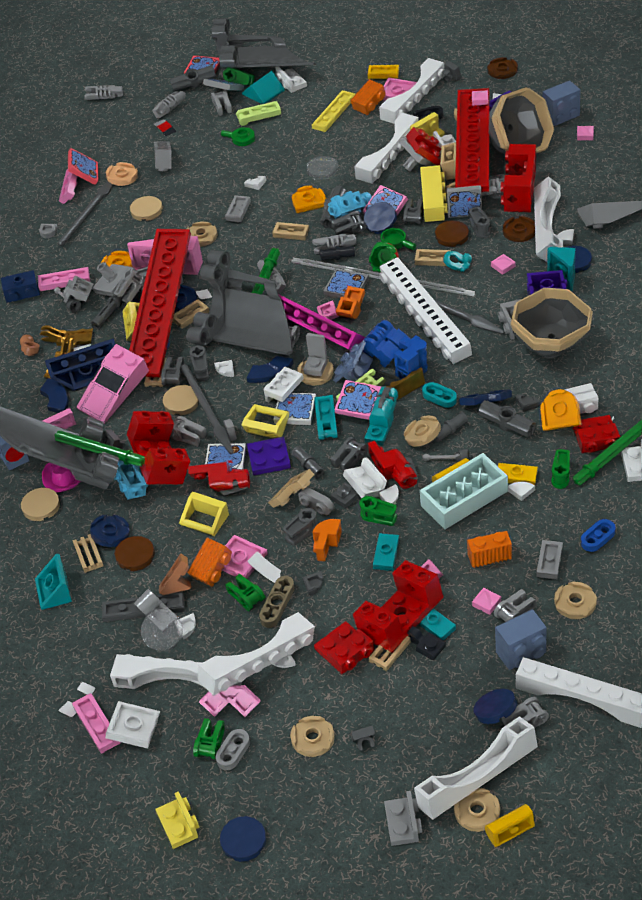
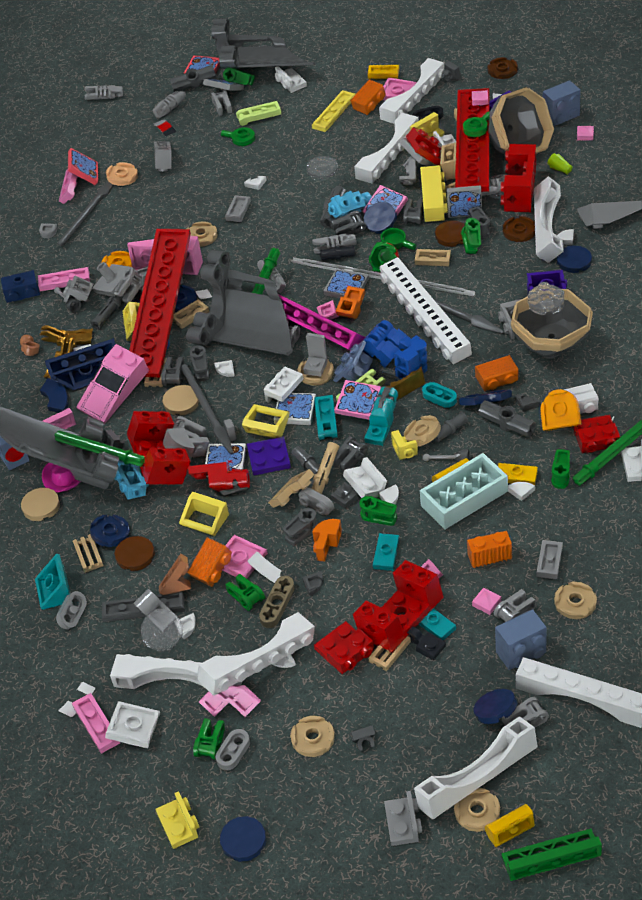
tan tile [130,196,163,221] -> none
teal slope [242,71,285,104] -> none
dark blue tile [247,356,294,383] -> none
tan tile [273,222,309,240] -> none
light orange tile [292,186,326,213] -> none
red plate [368,440,418,489] -> none
teal piece [443,251,472,272] -> none
bright pink tile [491,254,516,275] -> none
teal slope [547,247,576,291] -> none
blue plate [581,519,616,552] -> none
none -> light grey plate [56,591,87,629]
none -> light grey brick [163,428,209,462]
none -> tan pin [312,442,339,494]
none -> light yellow bracket [391,430,418,460]
none -> light grey bracket [399,159,417,185]
none -> green piece [461,218,481,254]
none -> green piece [463,112,489,137]
none -> orange brick [475,355,518,391]
none -> green fence [501,829,602,881]
none -> clear plate [528,282,565,315]
none -> lime cone [547,153,573,175]

